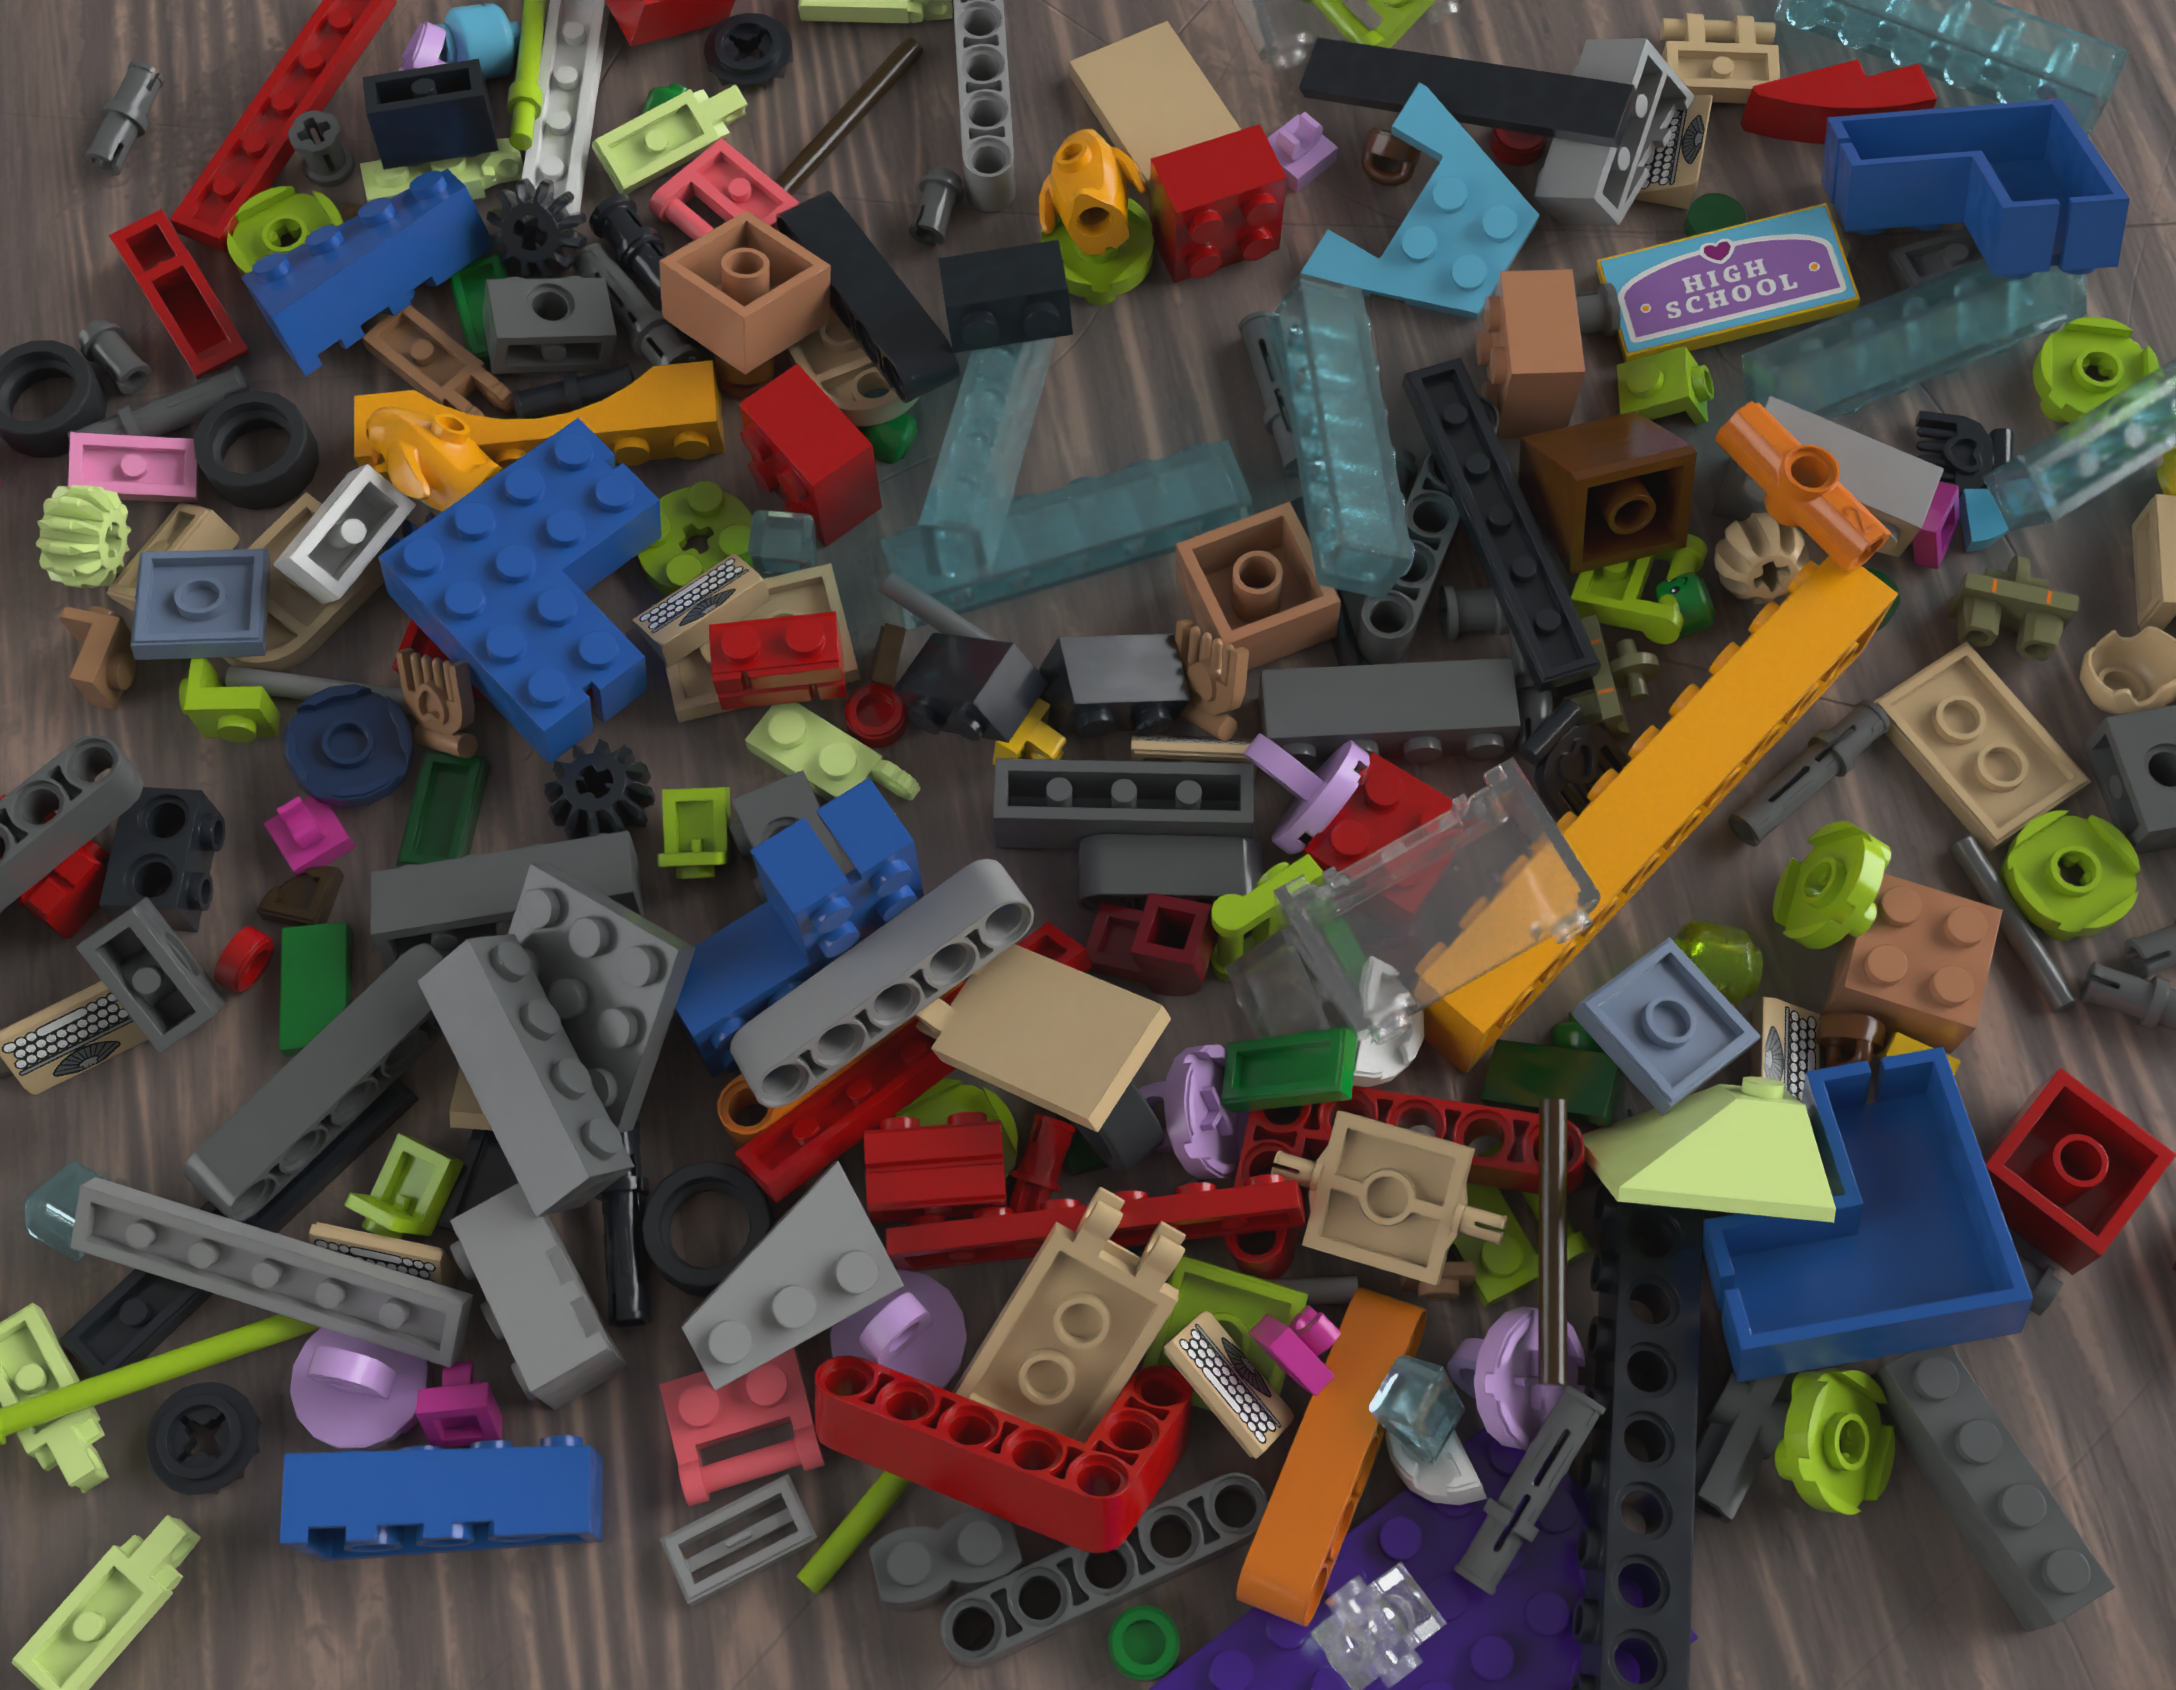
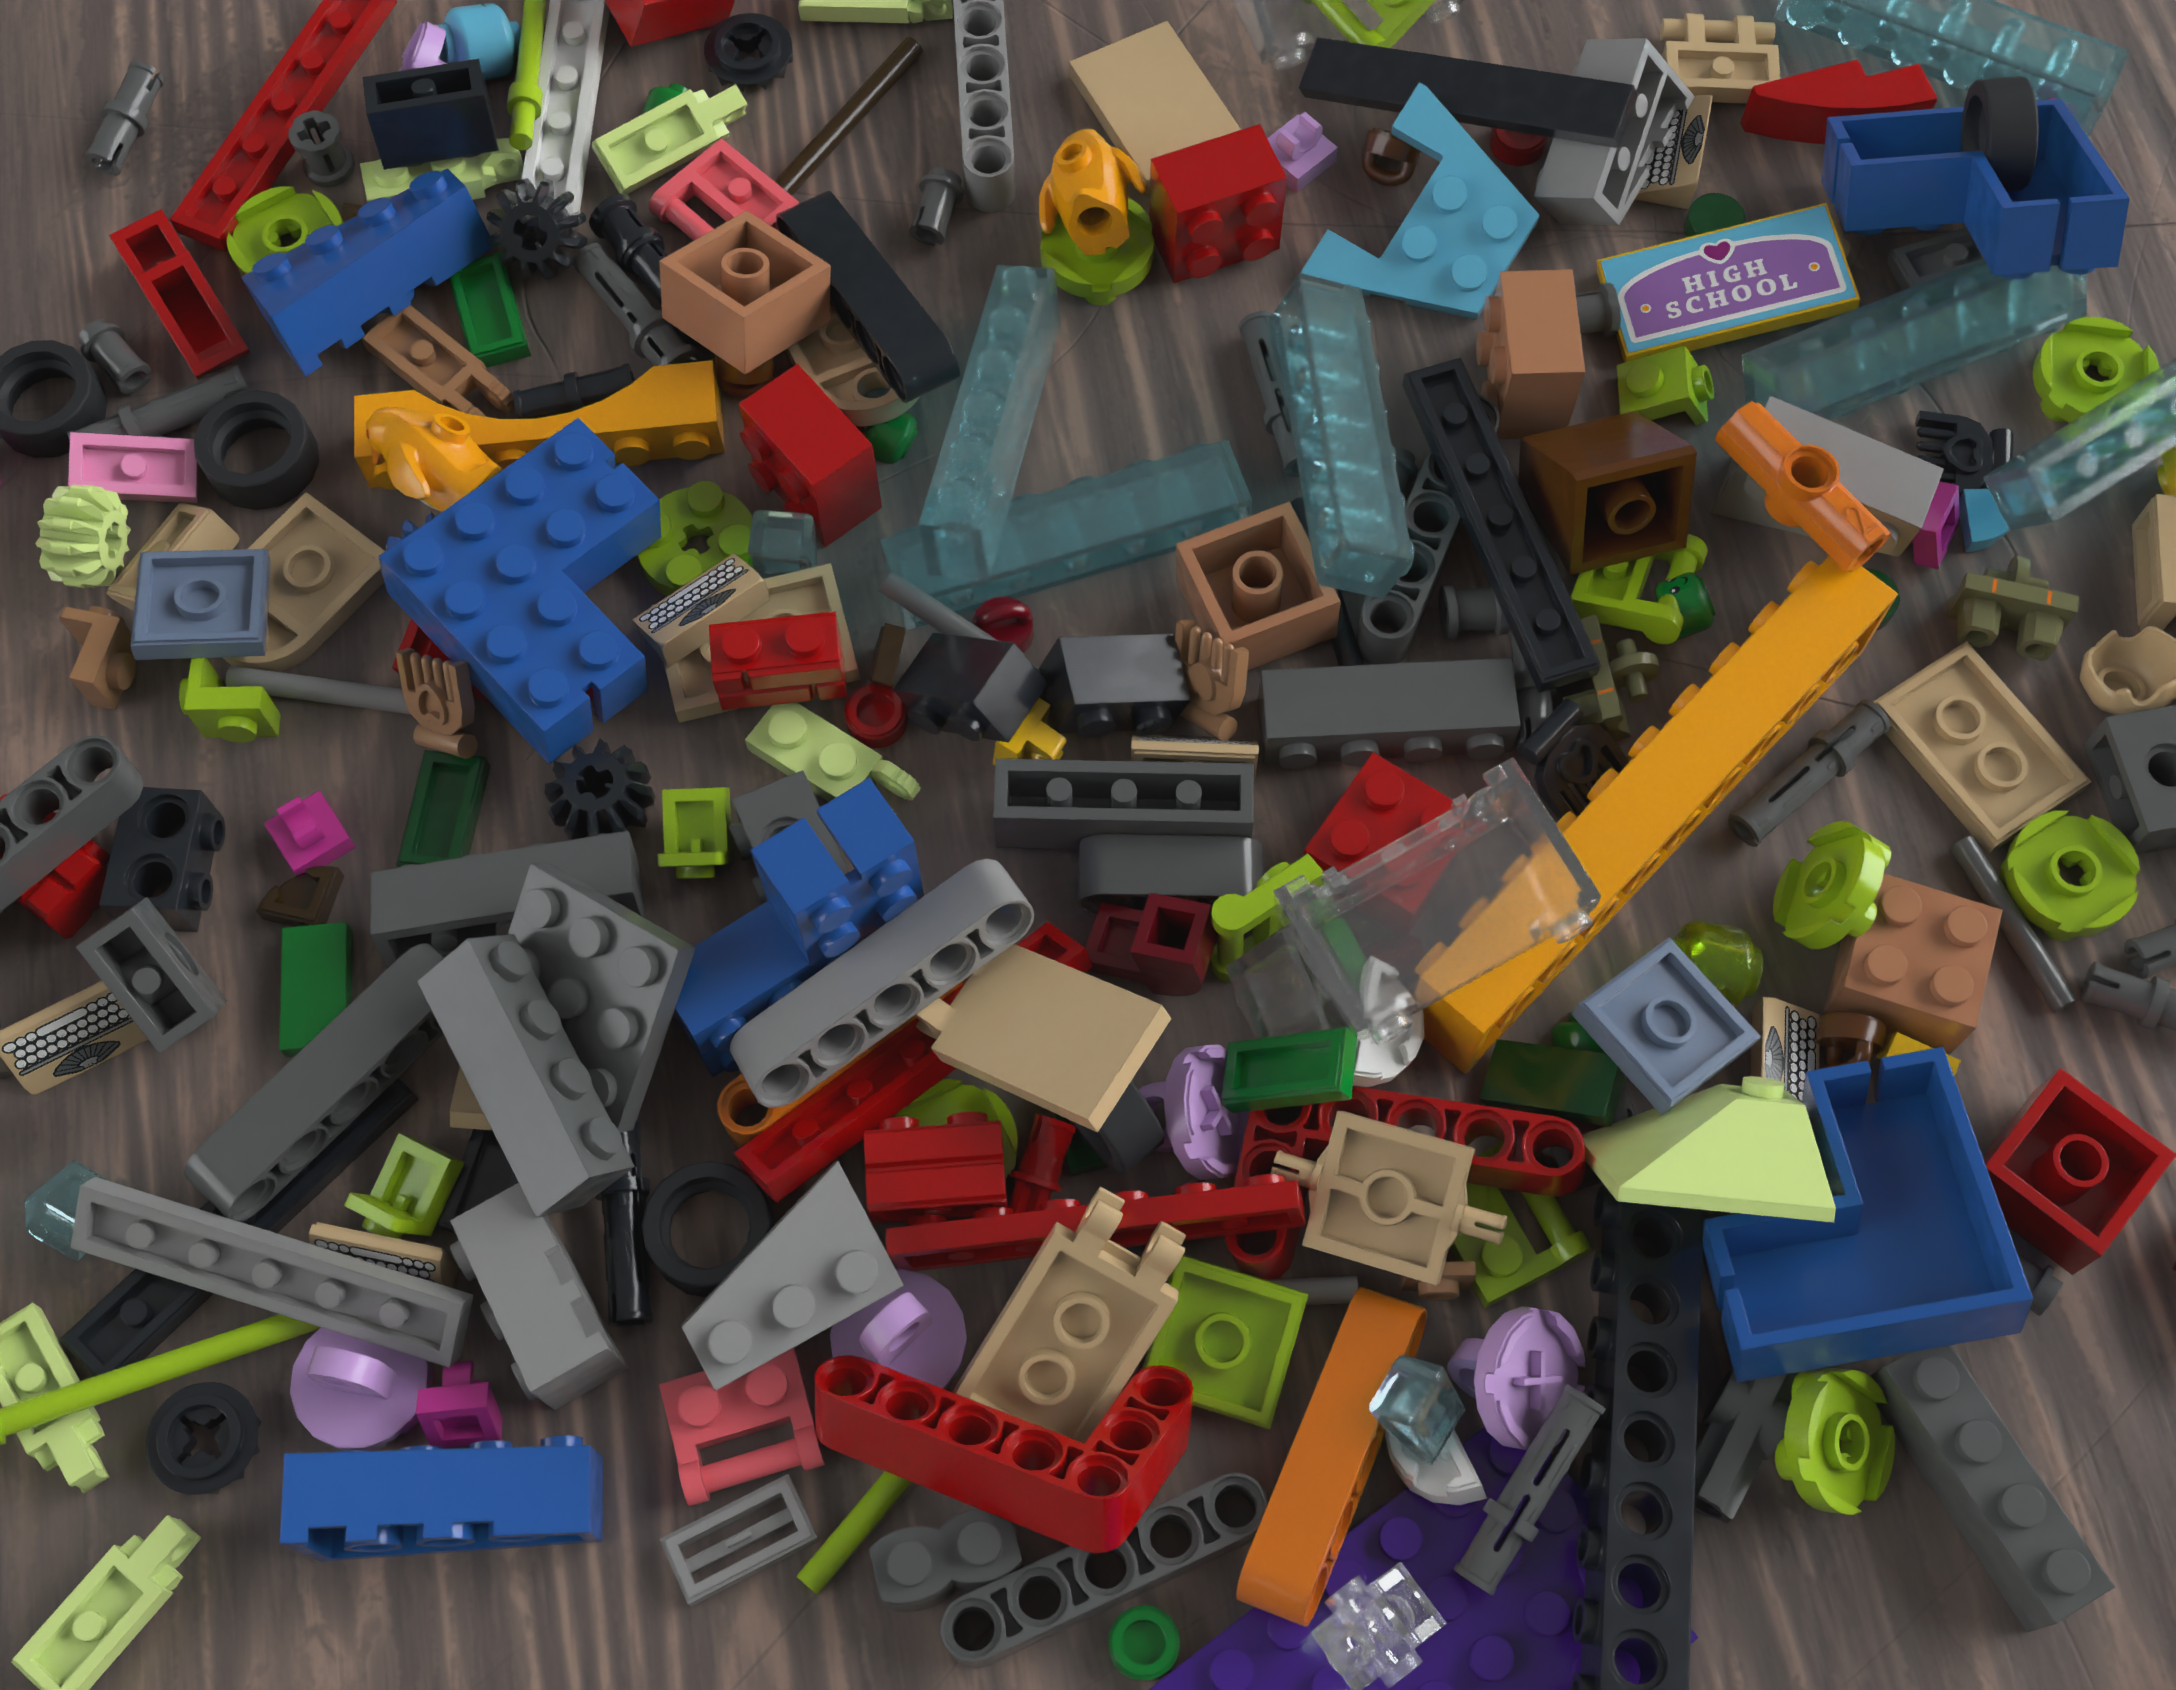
red tile [214,926,274,993] -> none
white brick [273,464,416,604] -> none
dark blue tile [283,684,414,808] -> none
dark grey brick [482,276,617,374] -> none
black brick [938,239,1073,353] -> none
slope [1163,1311,1294,1459] -> none
lavender tile [1243,733,1370,855] -> none
dark pink tile [1248,1305,1341,1396] -> none
dark brown bar [1538,1098,1567,1386] -> none
tan piece [1714,512,1809,604] -> none
none -> dark red tile [973,596,1034,653]
none -> black tyre [1961,76,2039,192]

